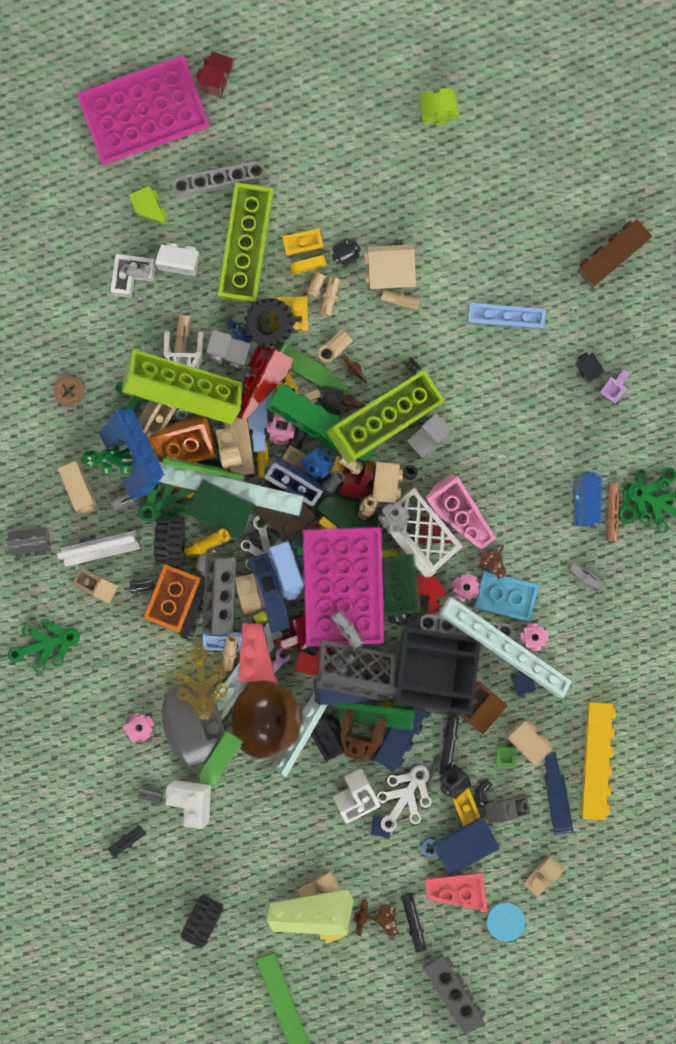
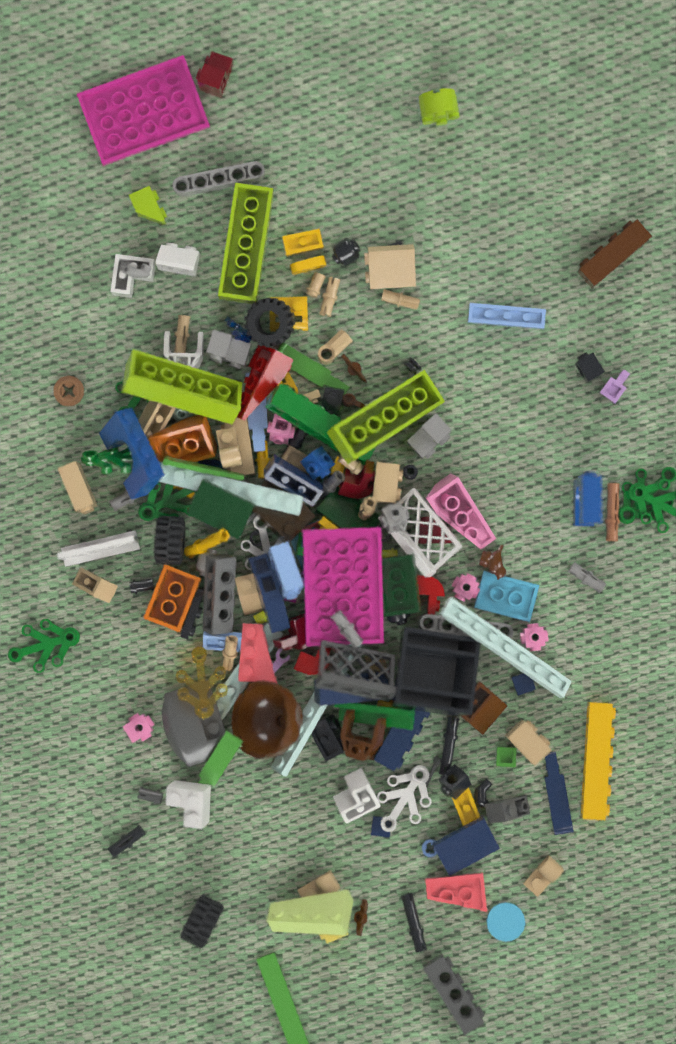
dark grey brick [7,527,51,559] -> none
reddish brown animal [367,904,400,937] -> none

